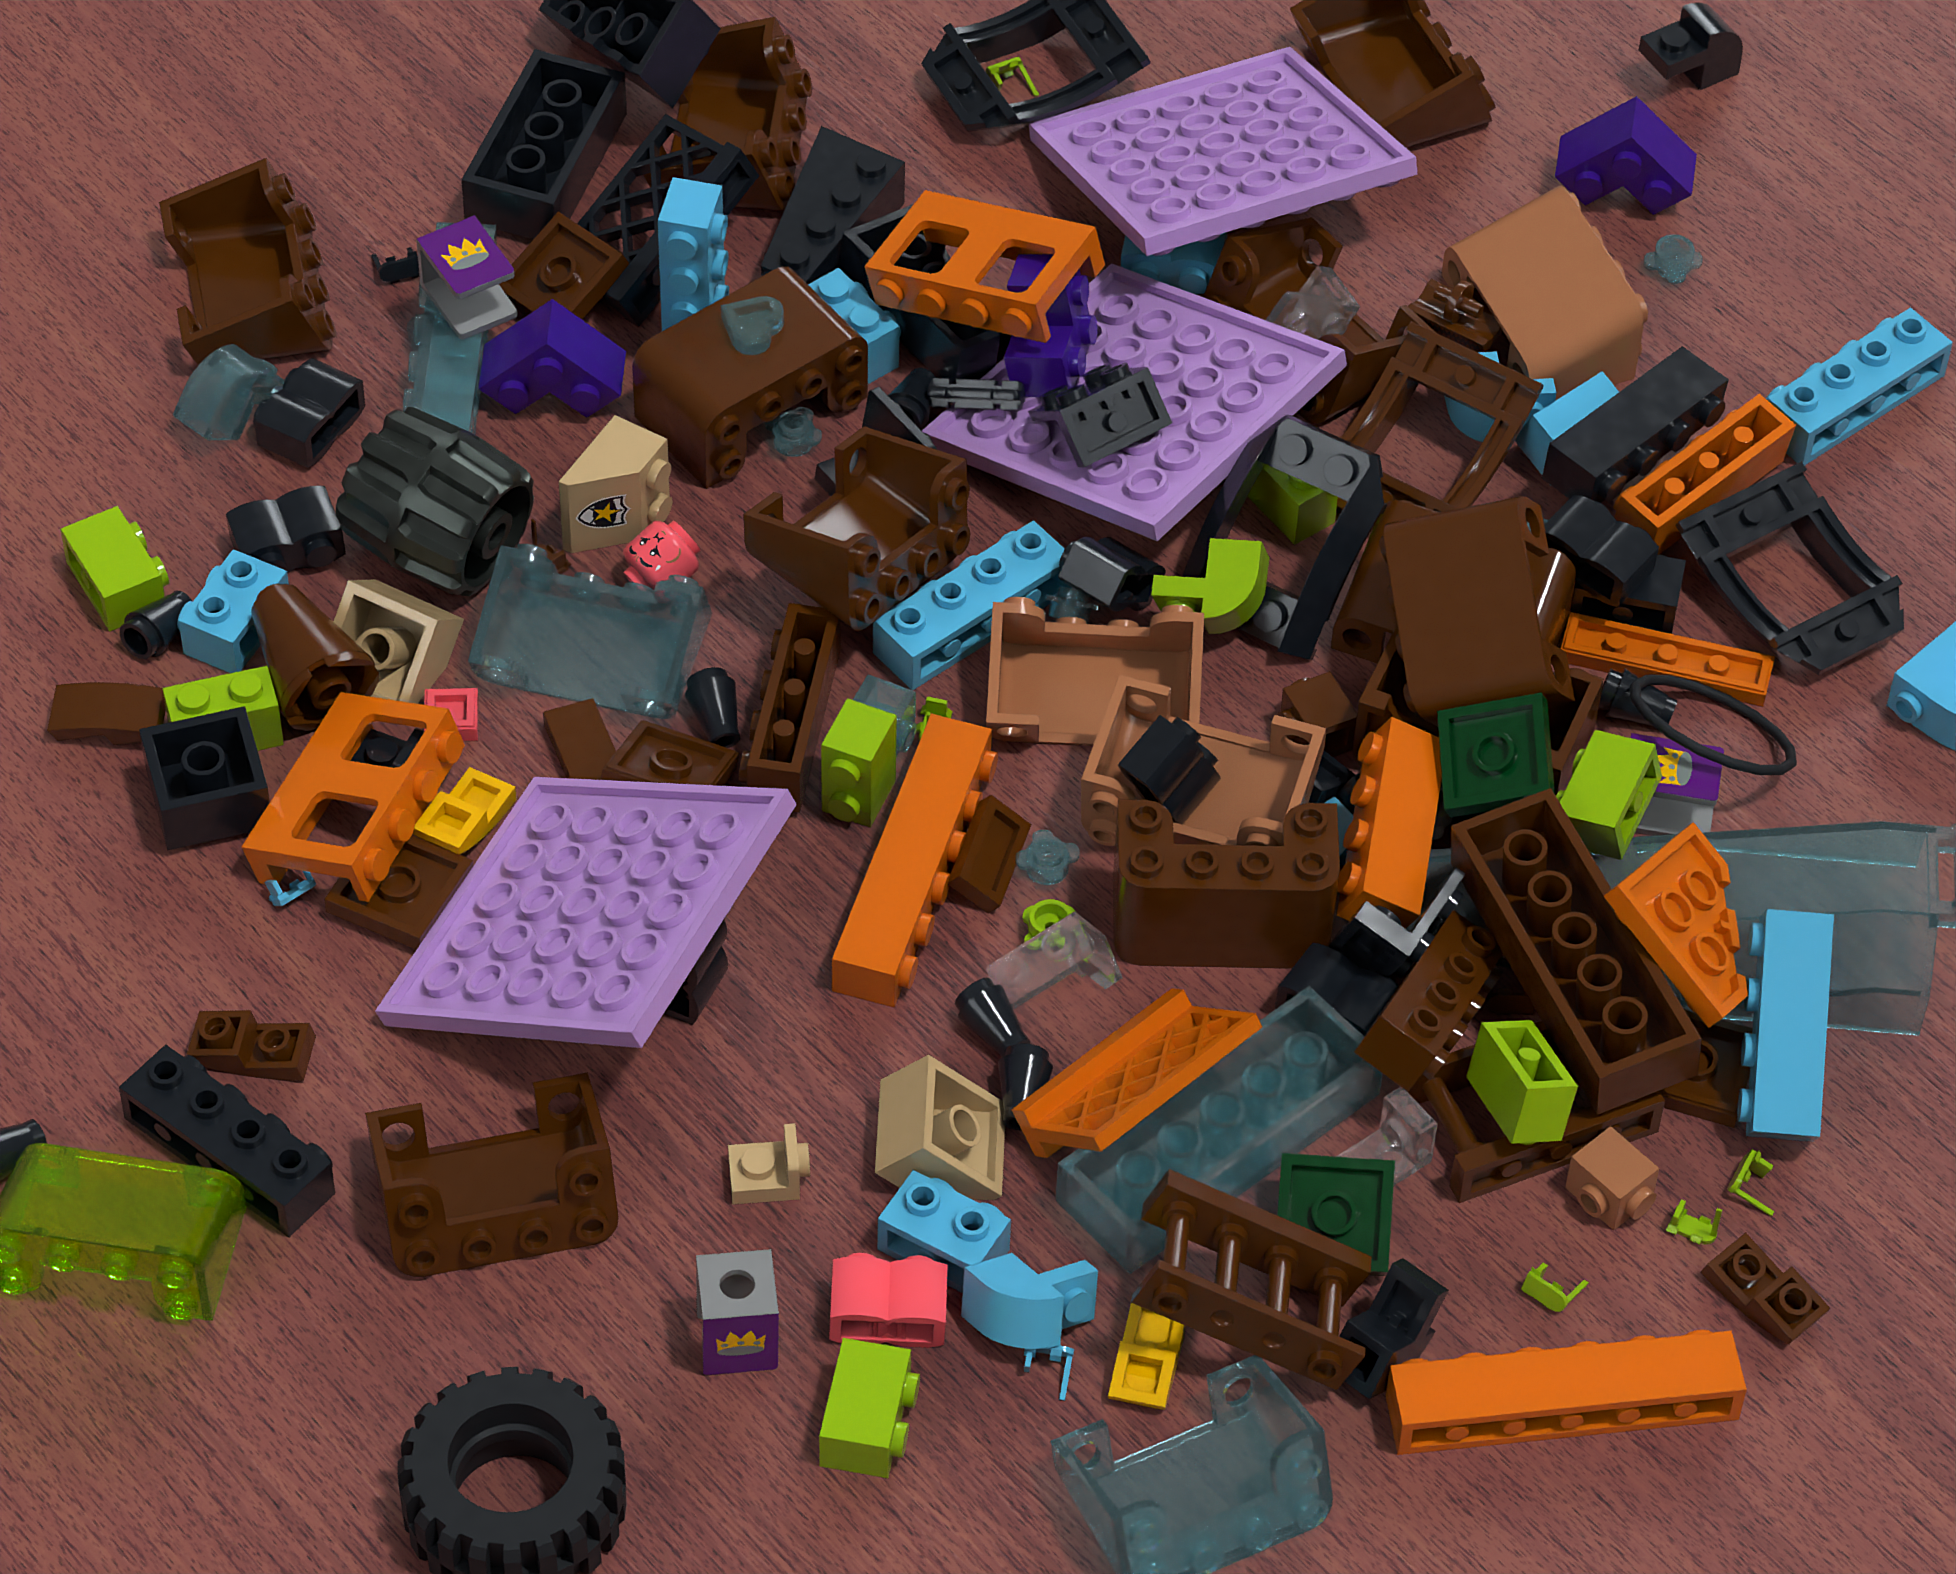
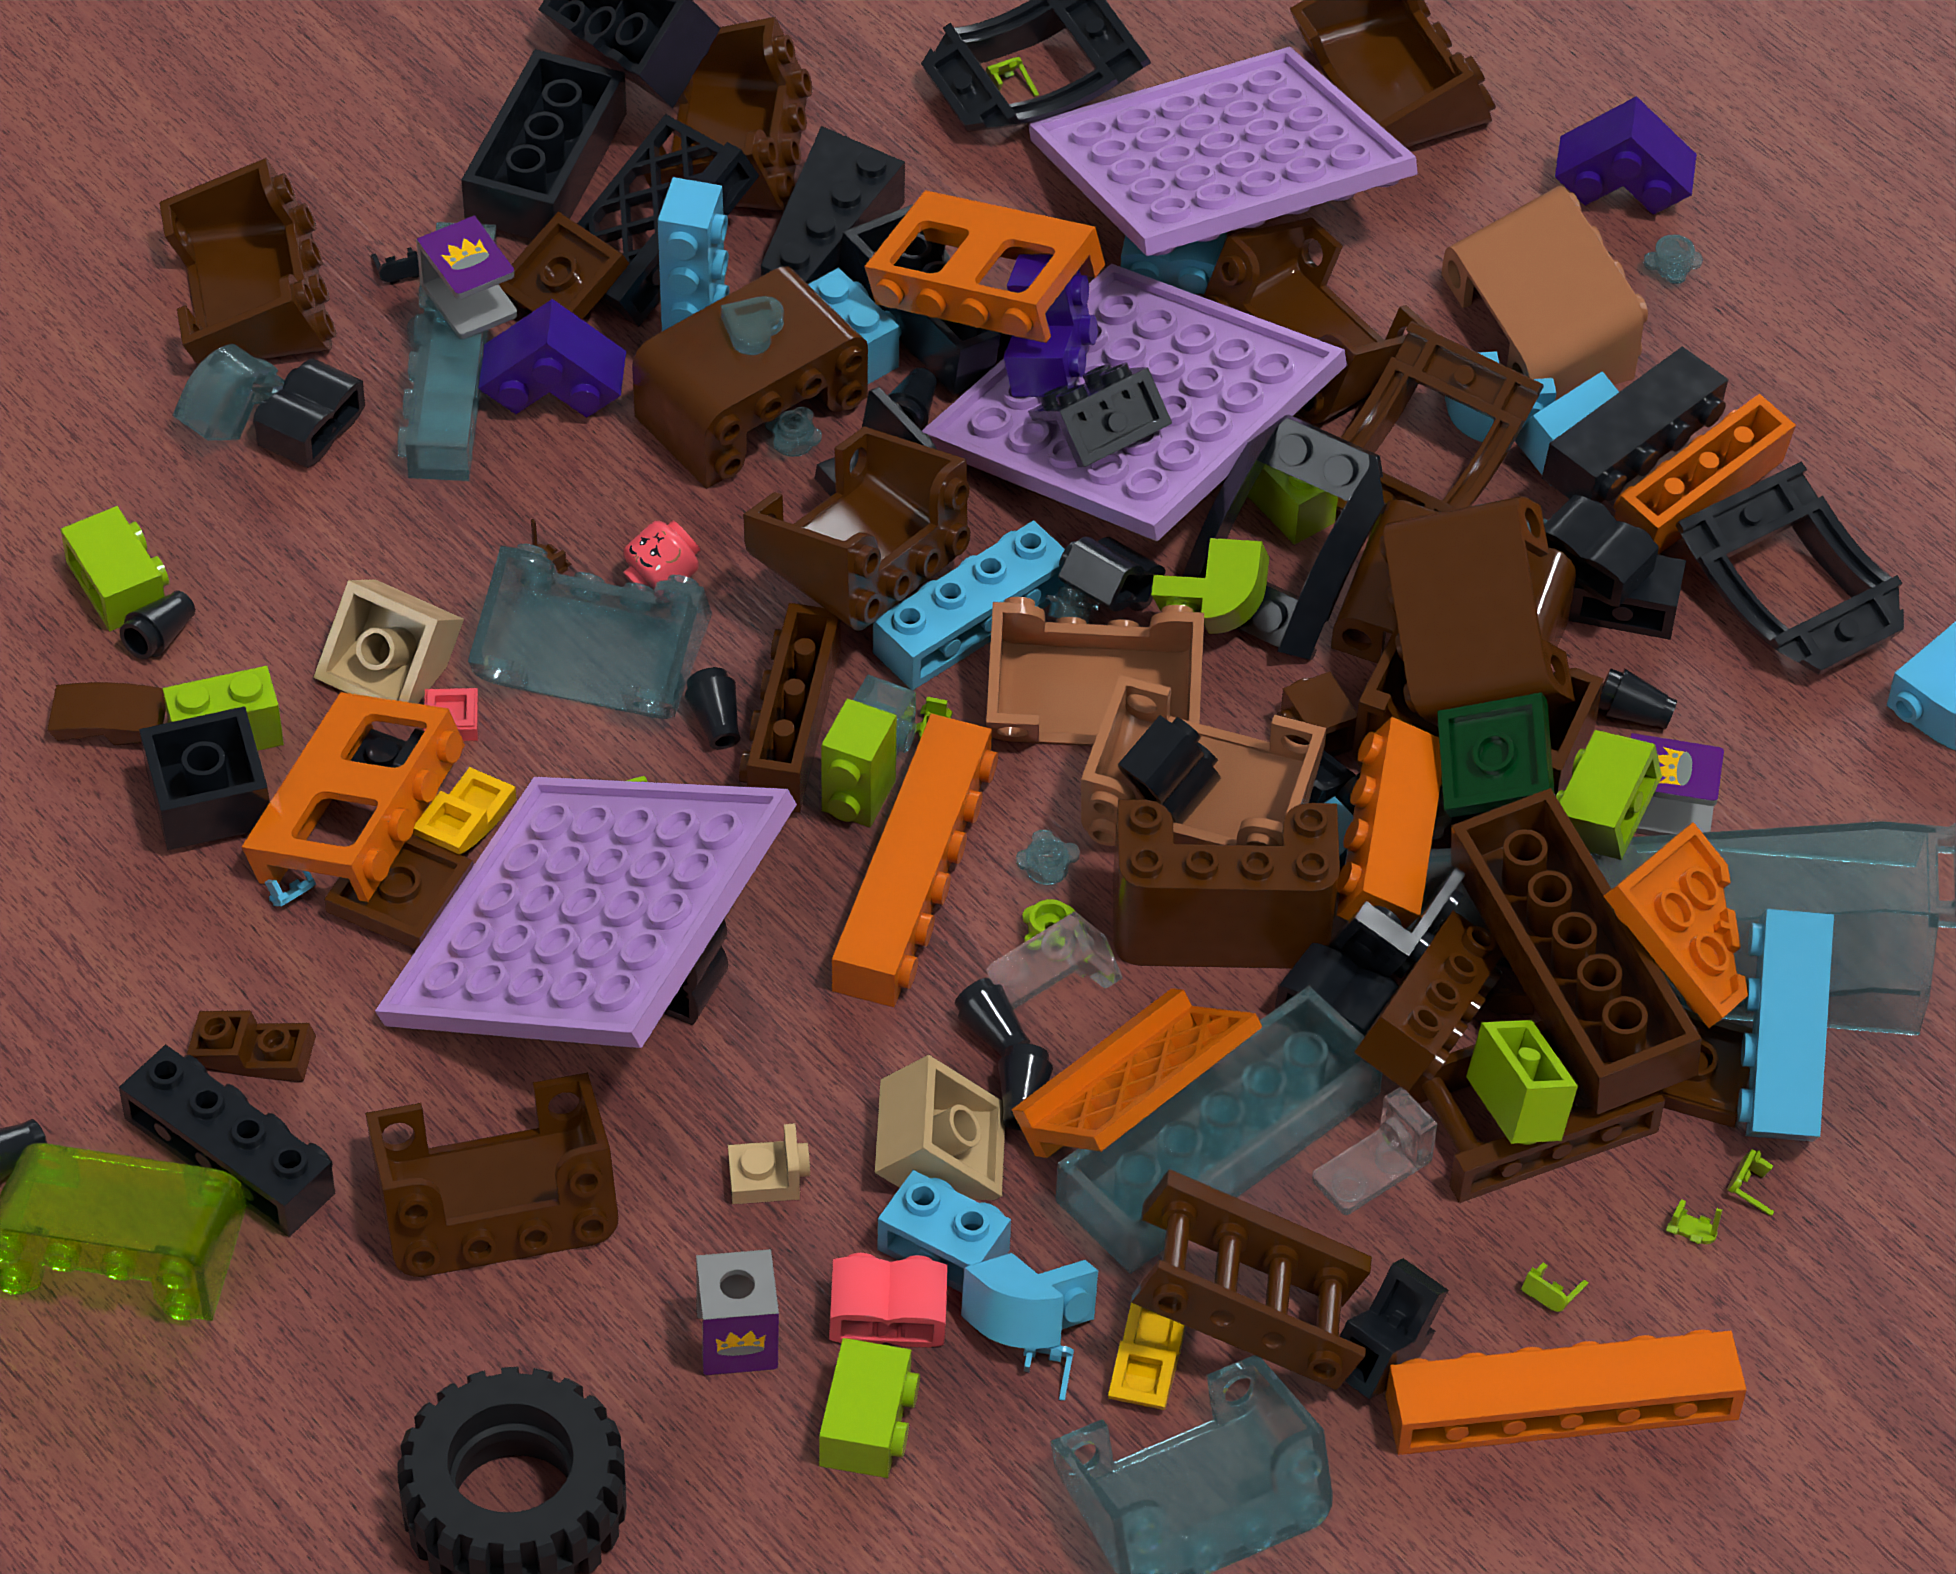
medium azure brick [177,549,289,673] -> none
black brick [226,486,346,573] -> none
reddish brown cone [251,584,379,731] -> none
pearl dark grey wheel [336,407,535,596] -> none
reddish brown tile [543,698,616,780] -> none
tan slope [559,415,673,553] -> none
reddish brown tile [601,720,739,786] -> none
black axle [927,378,1026,411] -> none
reddish brown tile [947,795,1032,913] -> none
clear bracket [1266,266,1360,340] -> none
dark green plate [1277,1153,1395,1277] -> none
reddish brown hips [1408,278,1503,353] -> none
orange tile [1561,612,1775,707] -> none
nougat brick [1565,1126,1659,1230] -> none
black piece [1630,675,1797,775] -> none
black brick [1639,3,1743,90] -> none
reddish brown slope [1700,1232,1831,1345] -> none
medium azure brick [1766,307,1953,466] -> none

